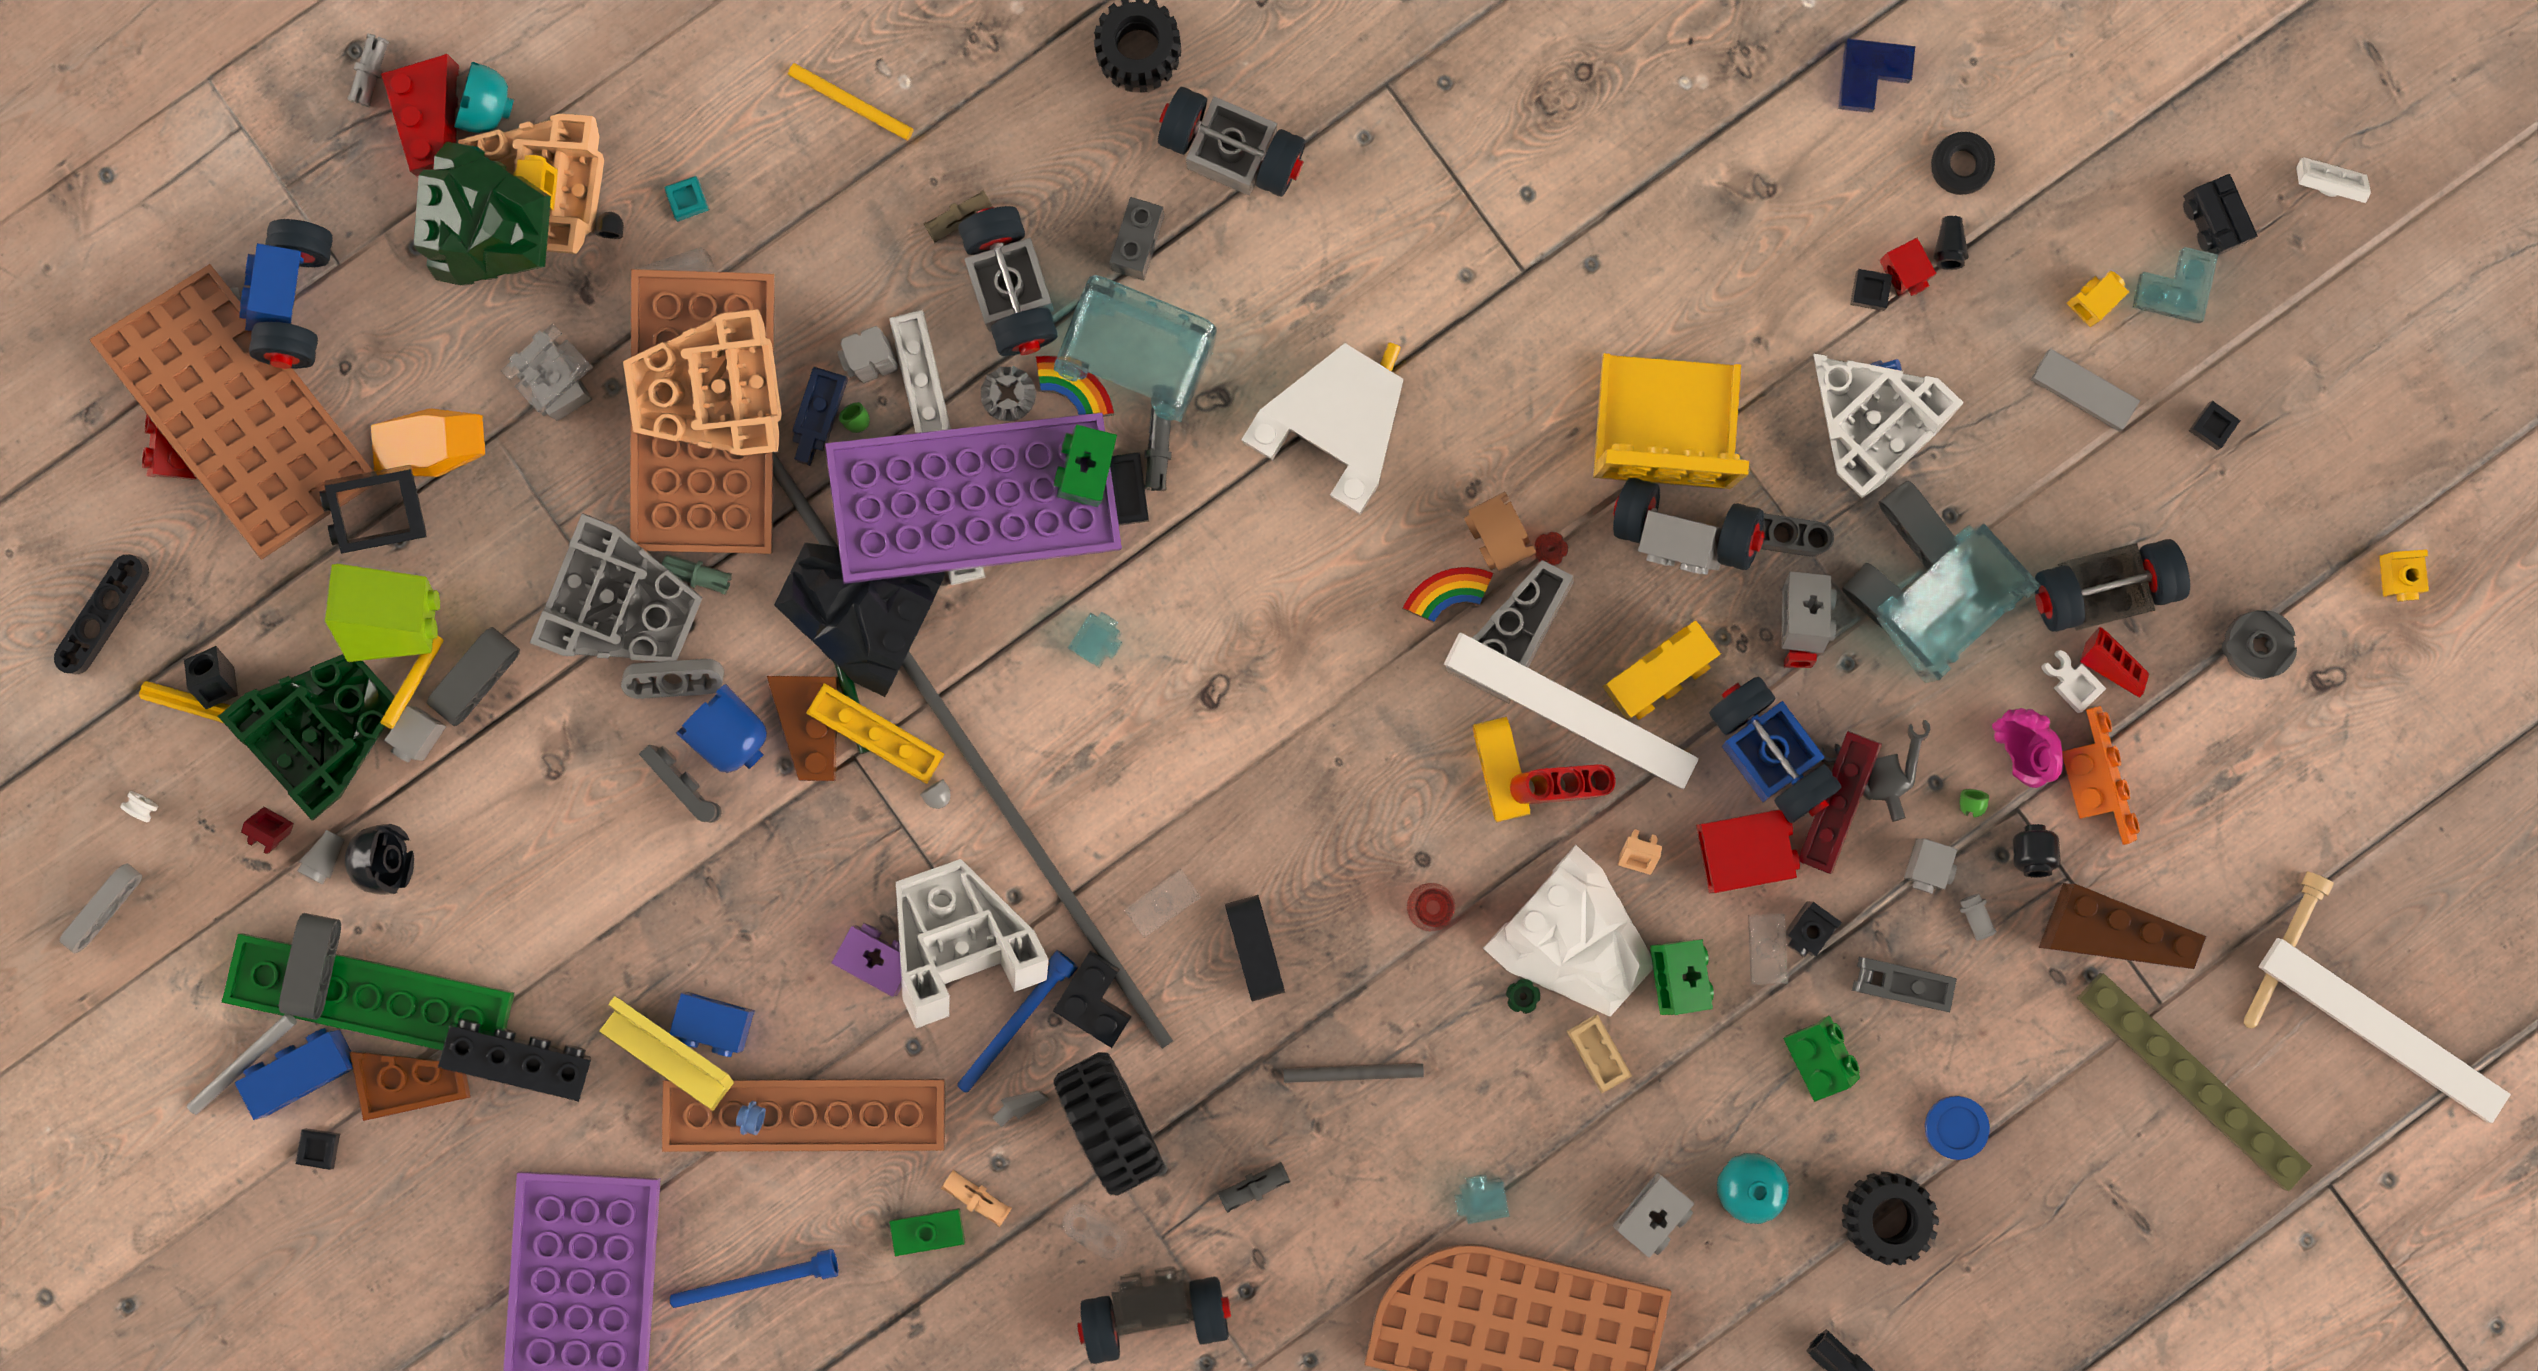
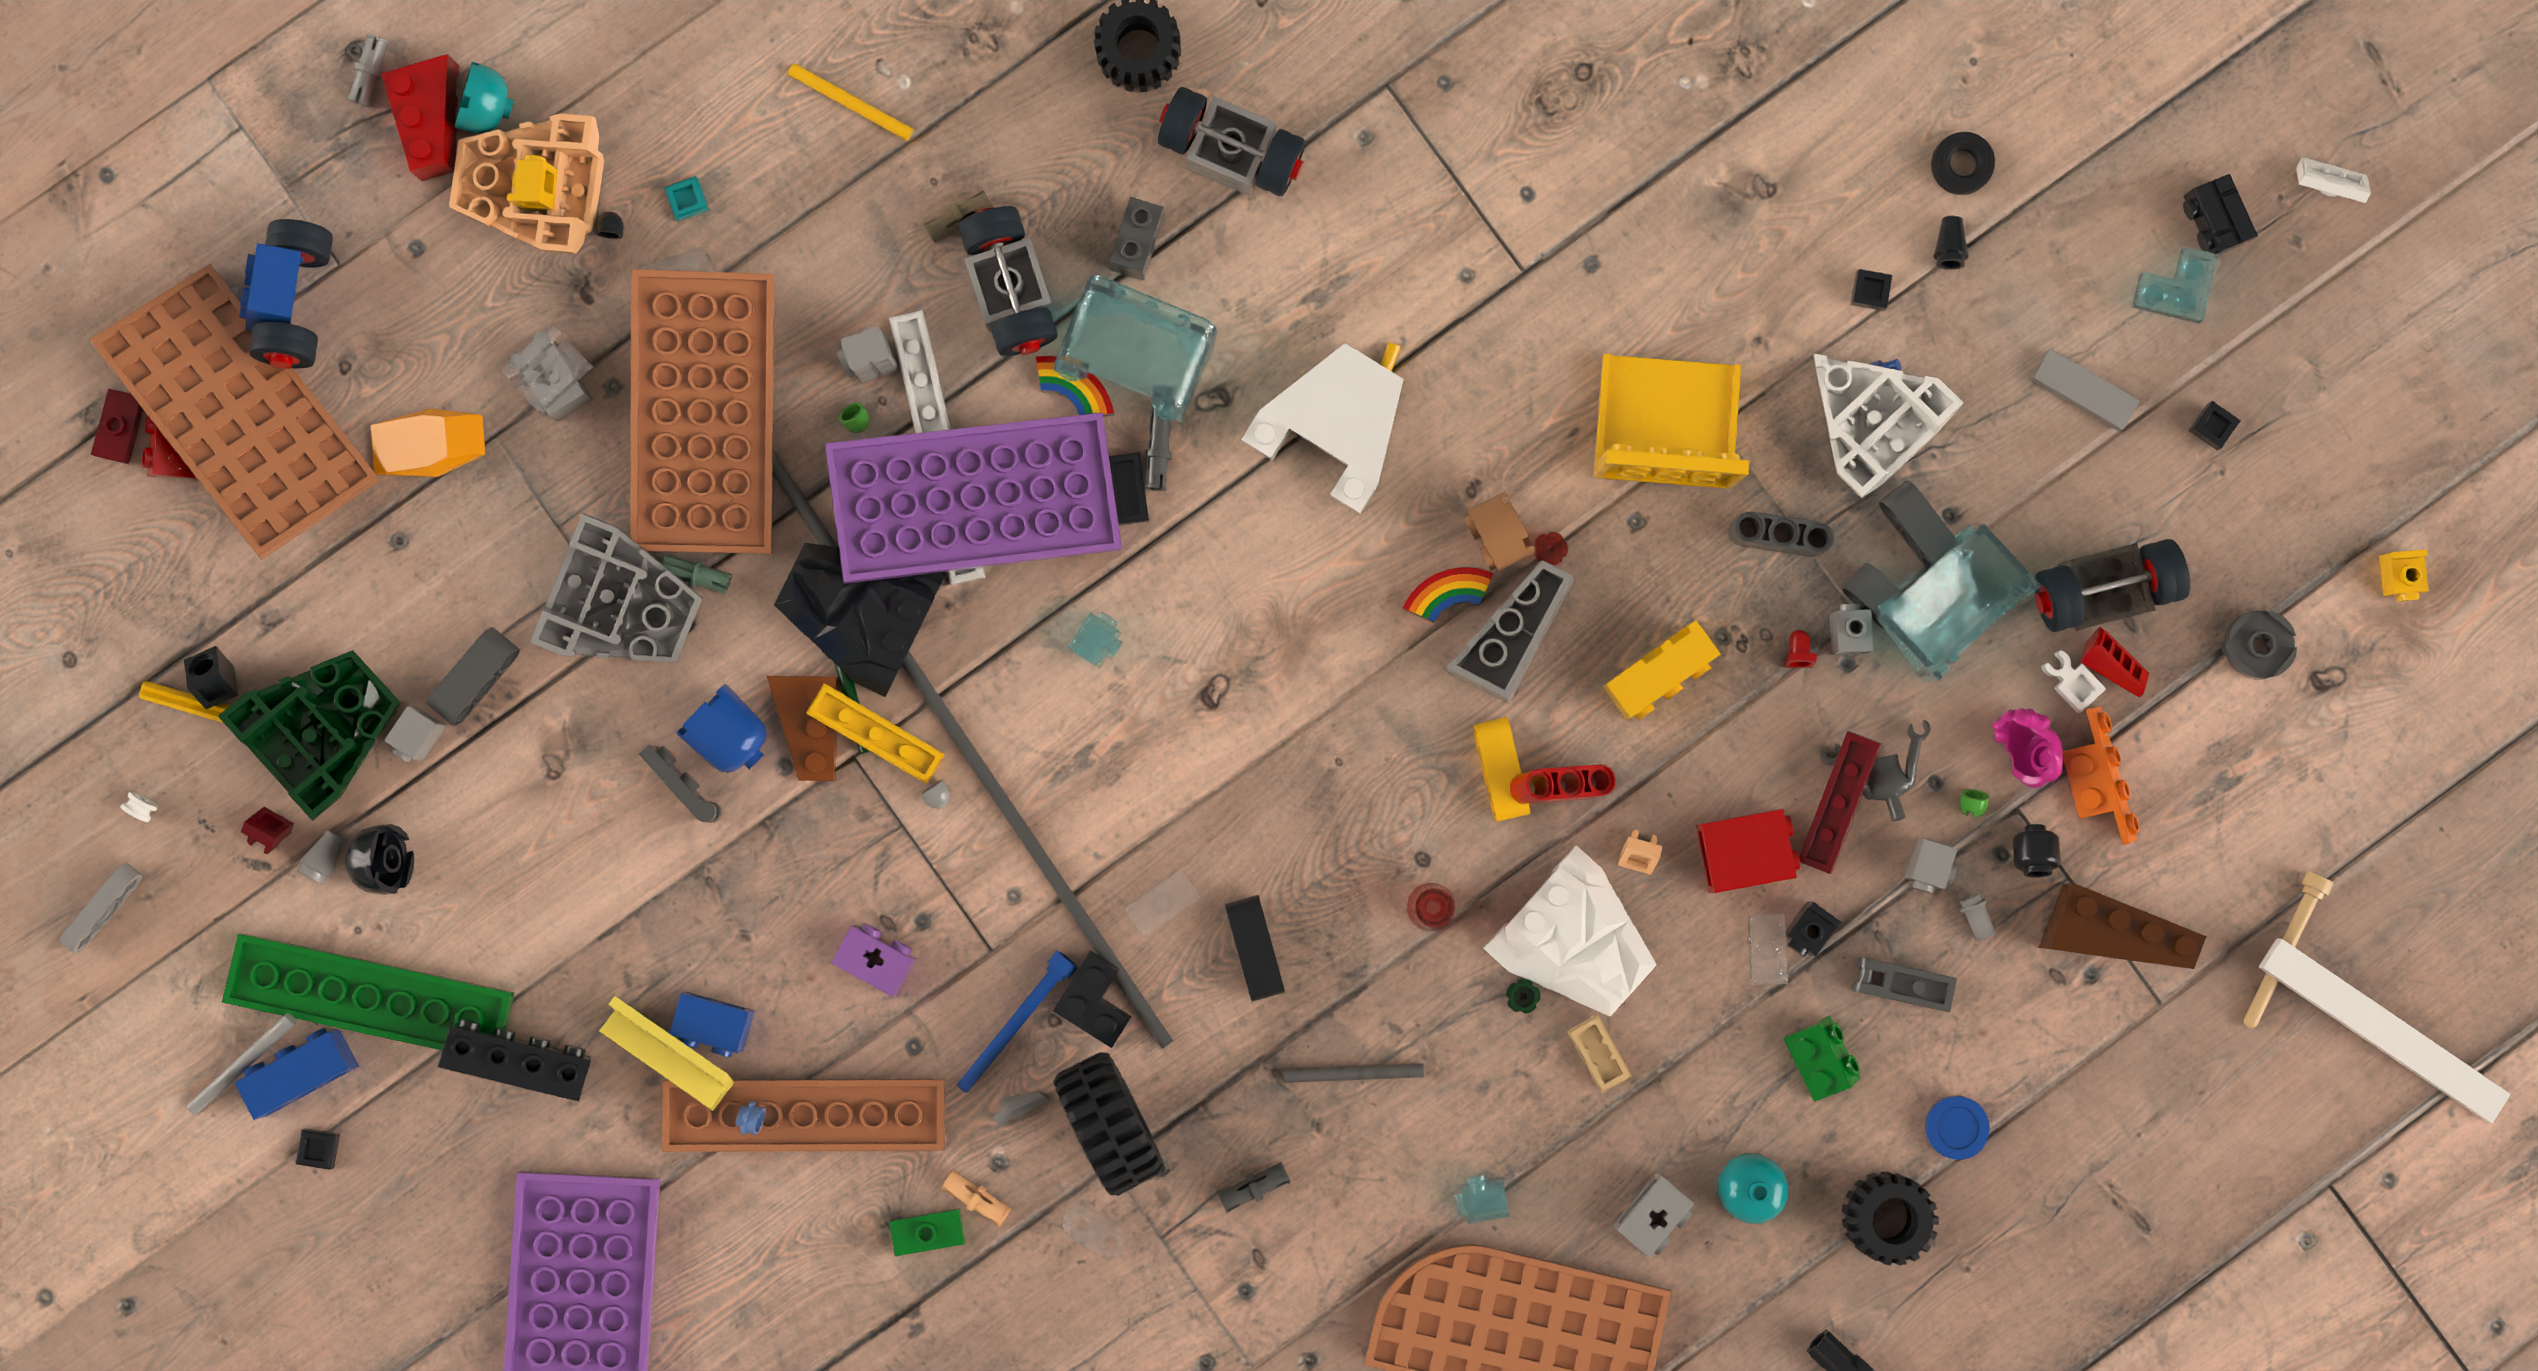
black beam [54,554,149,674] -> none
dark grey beam [279,913,341,1020] -> none
black window [319,464,427,554] -> none
lime slope [325,564,440,662] -> none
dark orange wing [350,1051,471,1121] -> none
yellow bar [380,636,444,729] -> none
dark green wedge [414,142,551,286] -> none
light grey beam [621,659,724,699] -> none
light nougat wedge [623,309,782,455] -> none
blue piece [670,1249,839,1308] -> none
dark blue hinge [792,367,848,466] -> none
white wedge [896,859,1049,1028] -> none
light grey gear [981,366,1036,421] -> none
green brick [1053,424,1117,507] -> none
brick [1077,1266,1232,1364] -> none
white tile [1444,633,1699,789] -> none
brick [1613,478,1764,575] -> none
green brick [1650,939,1714,1015] -> none
brick [1709,676,1841,823] -> none
light grey brick [1782,571,1837,653] -> none
clear blue plate [1838,39,1915,113] -> none
red brick [1879,238,1937,296] -> none
yellow brick [2066,271,2129,327] -> none
olive plate [2077,973,2312,1191] -> none
none -> dark red plate [91,388,143,465]
none -> light grey brick [1829,604,1873,655]

